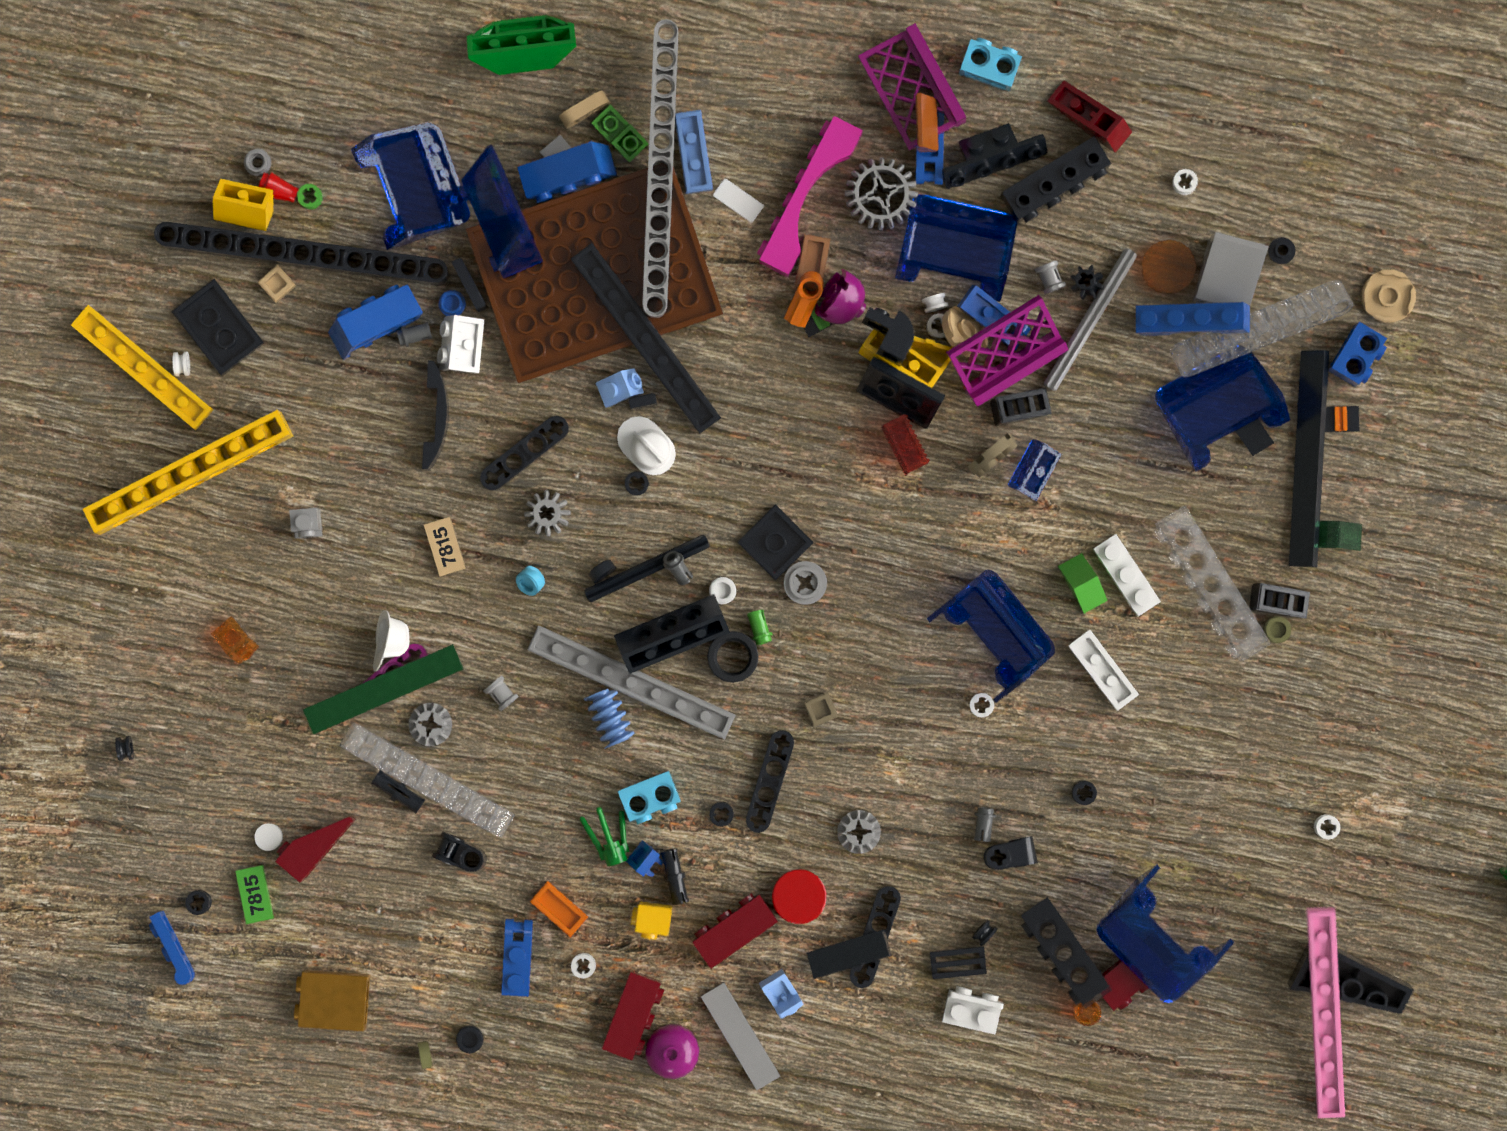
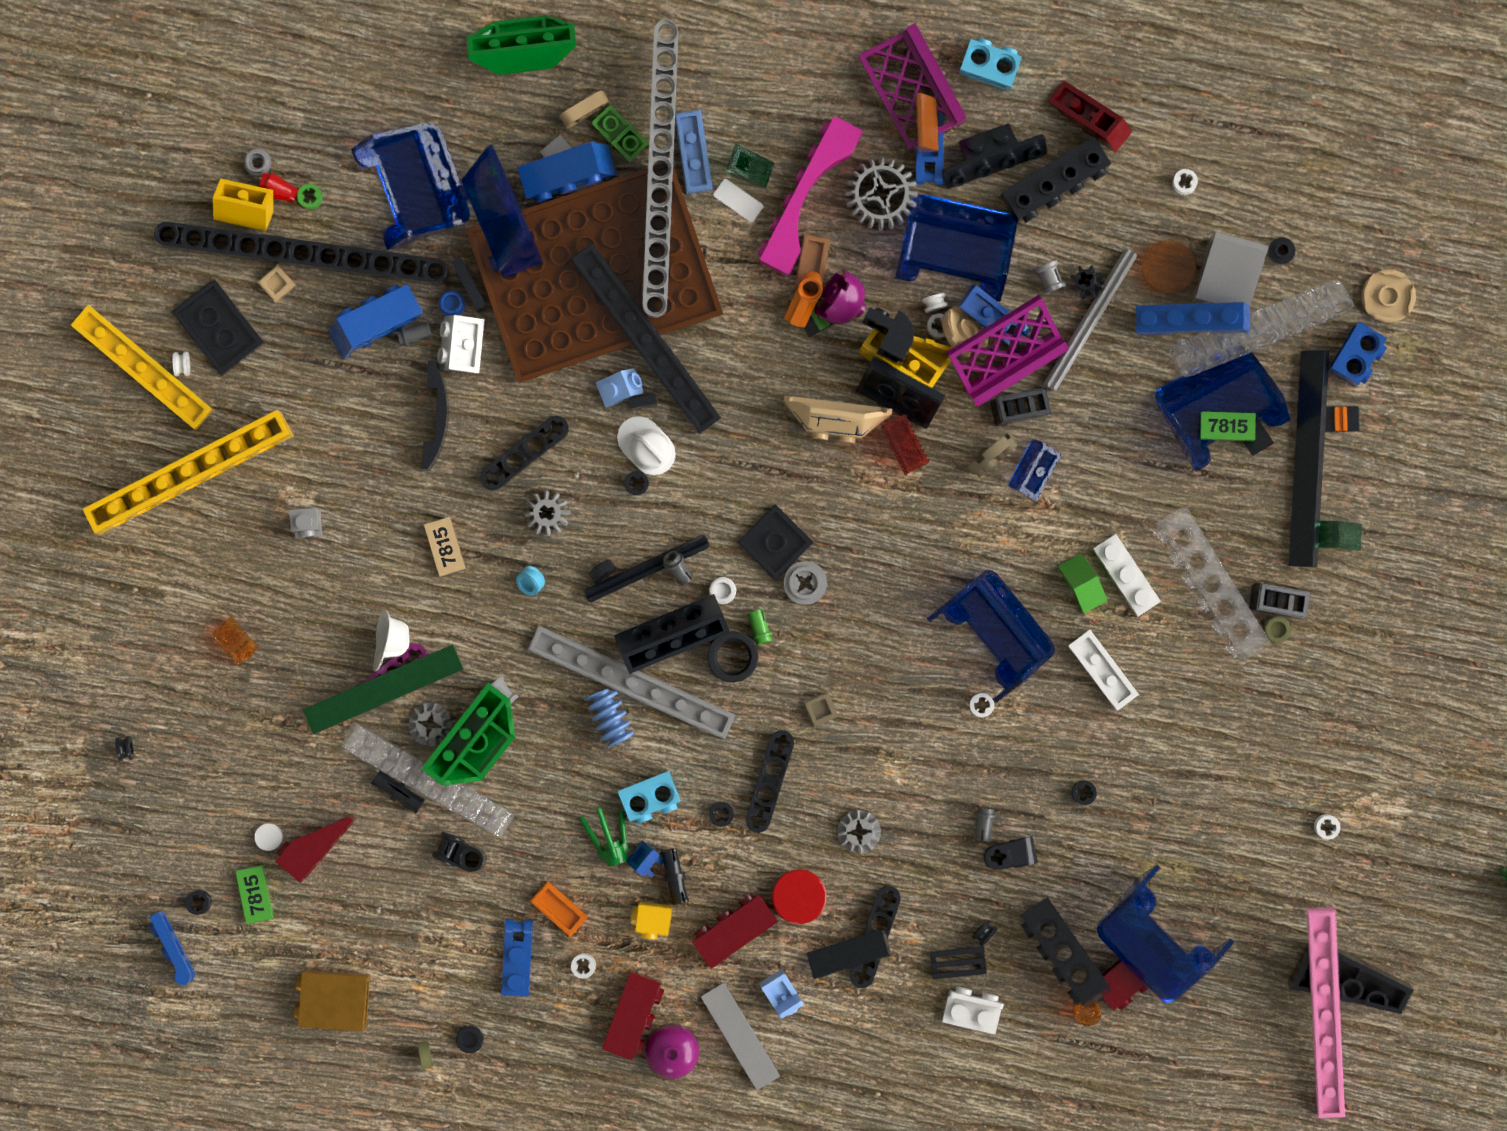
none -> green wedge [421,682,516,786]
none -> clear green slope [726,144,775,188]
none -> tan wedge [784,396,892,444]
none -> bright green tile [1200,412,1256,441]

